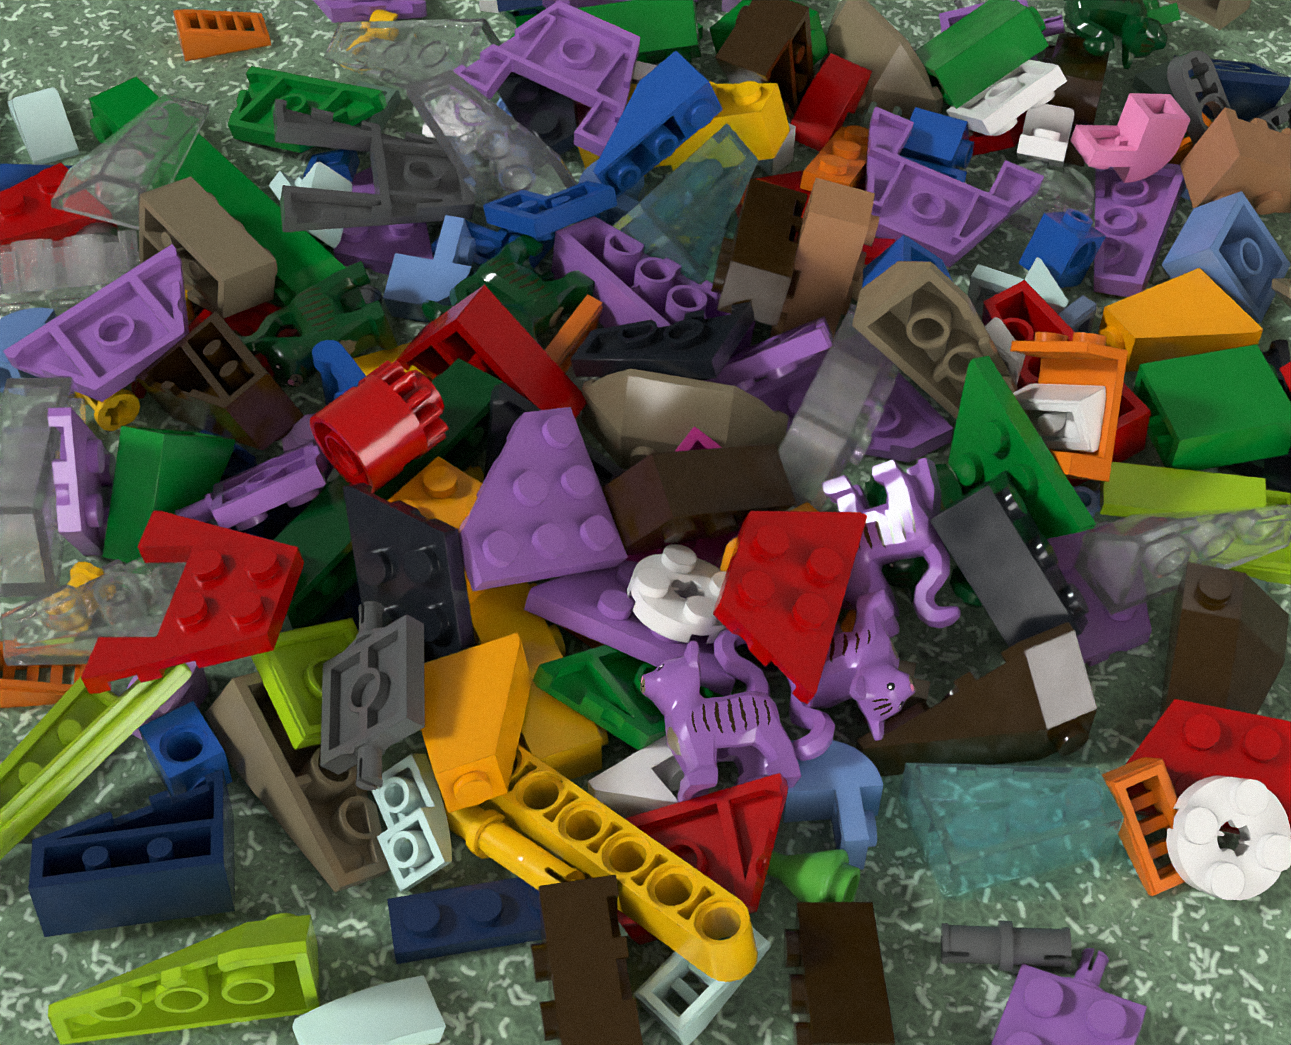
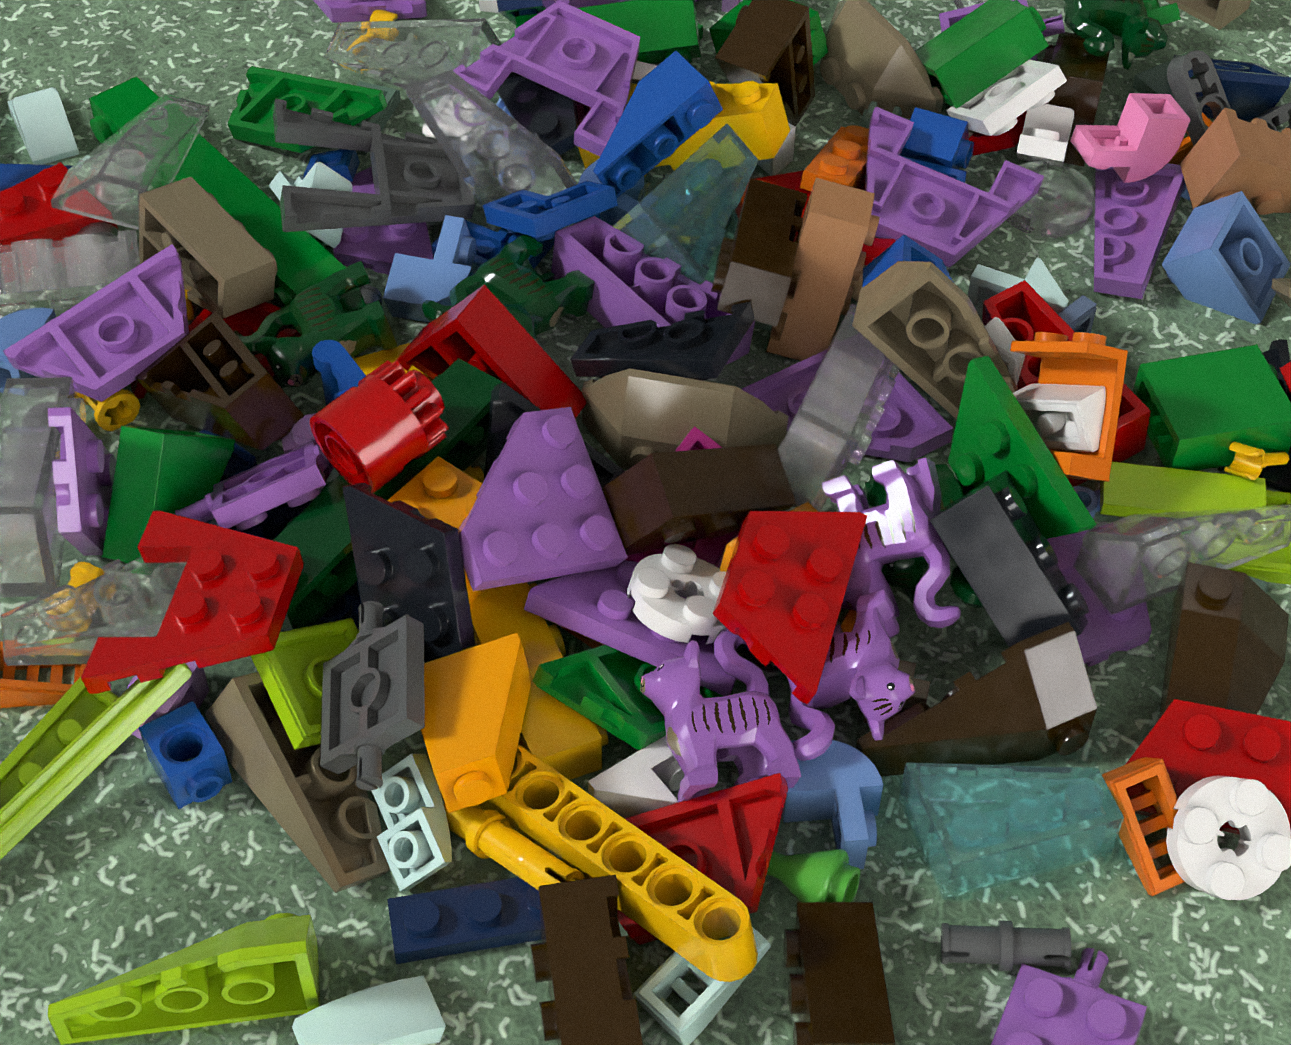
dark blue wedge [28,769,235,937] -> none
orange slope [173,9,271,61] -> none
orange tile [544,294,603,374] -> none
medium lavender wing [704,316,833,391] -> none
red slope [790,53,872,152] -> none
blue brick [1019,209,1106,288] -> none
light orange slope [1098,268,1263,372] -> none
none -> yellow hand [1224,441,1289,480]

